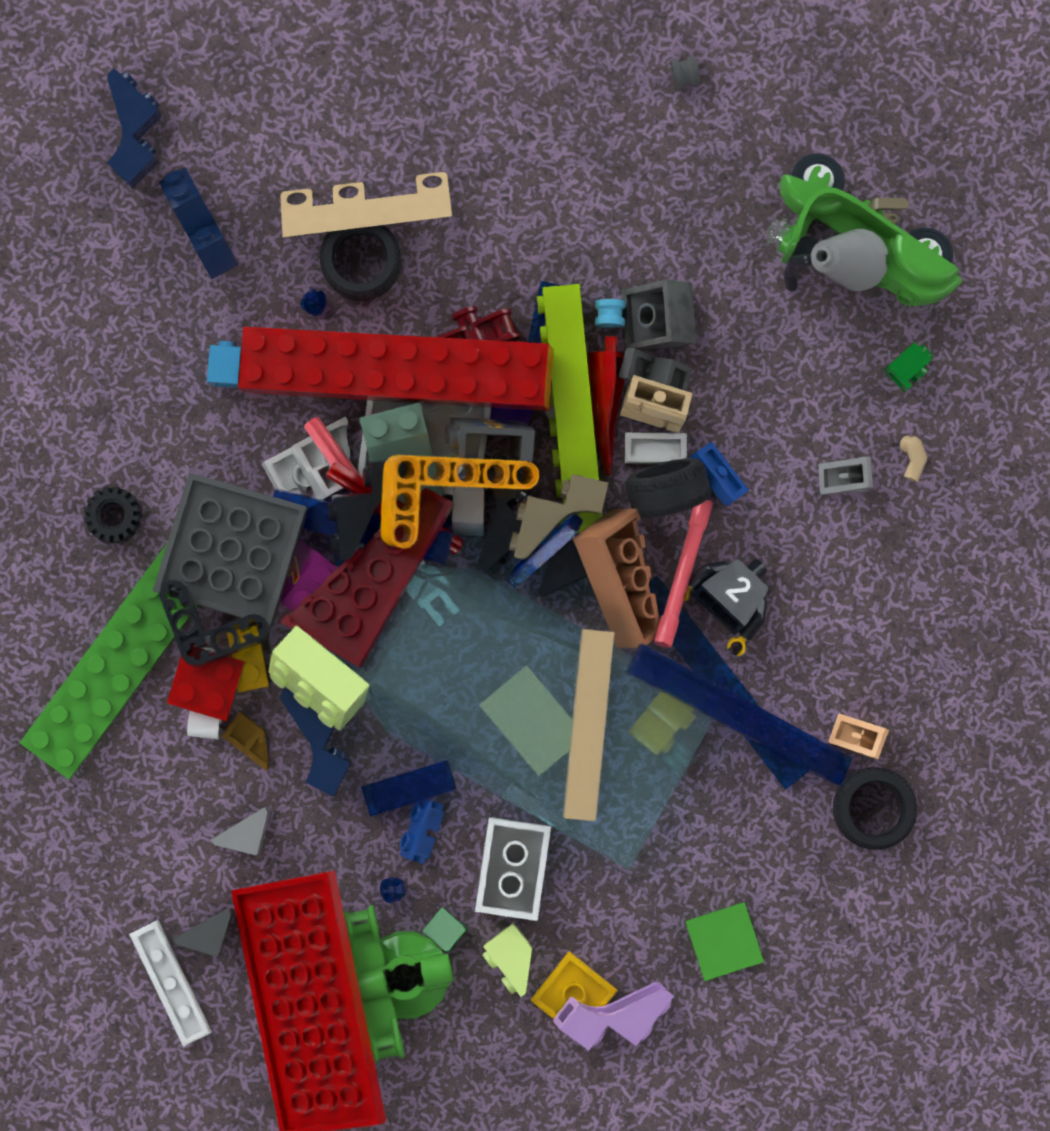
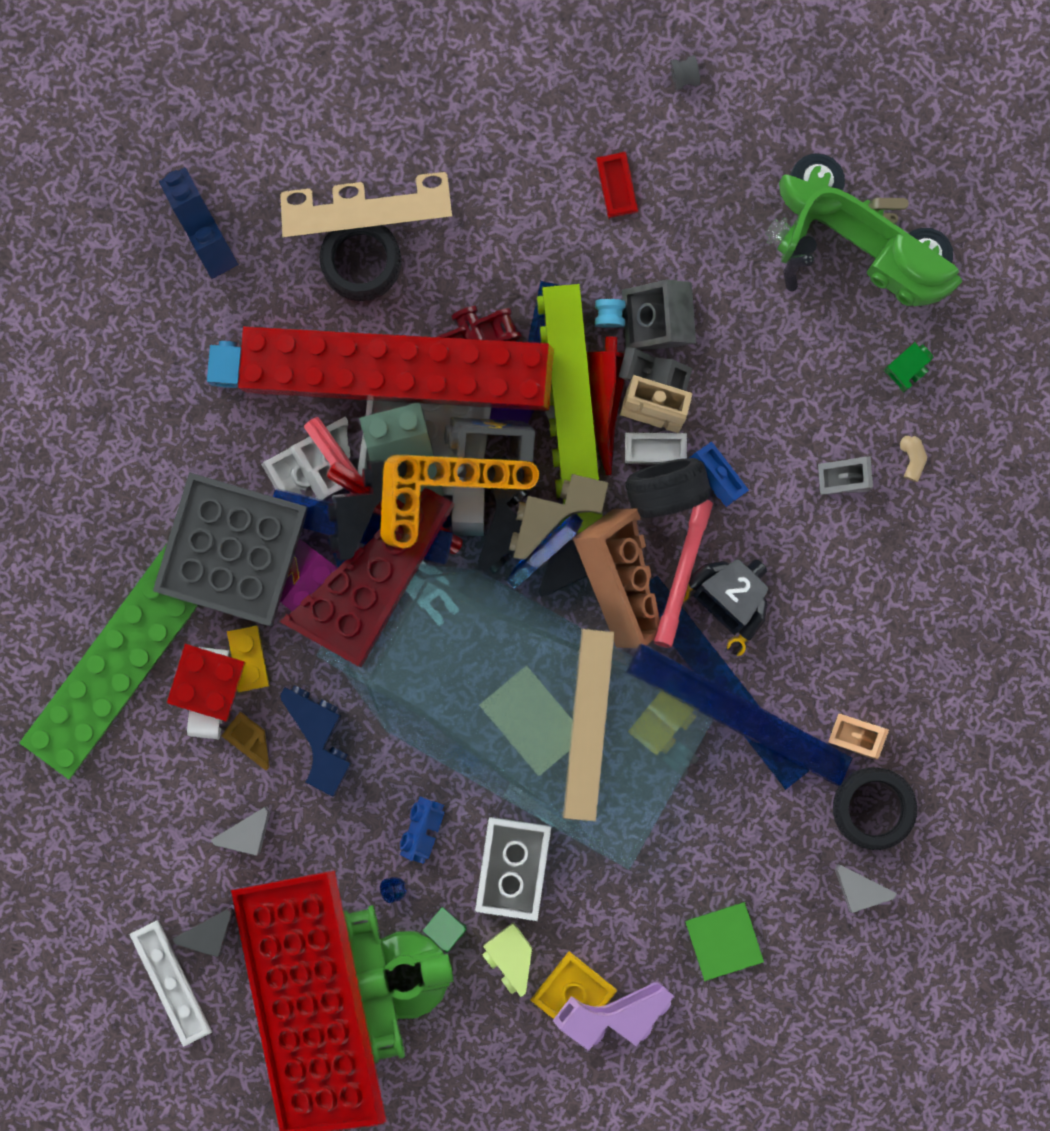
black tyre [83,486,142,544] -> none
dark blue arch [107,68,162,189] -> none
black beam [159,580,270,667] -> none
yellowish green brick [268,625,369,731] -> none
clear blue hinge [300,289,327,316] -> none
clear blue tile [361,760,457,817] -> none
light grey cone [811,229,888,291] -> none
none -> red tile [596,152,638,218]
none -> light grey slope [835,864,897,913]

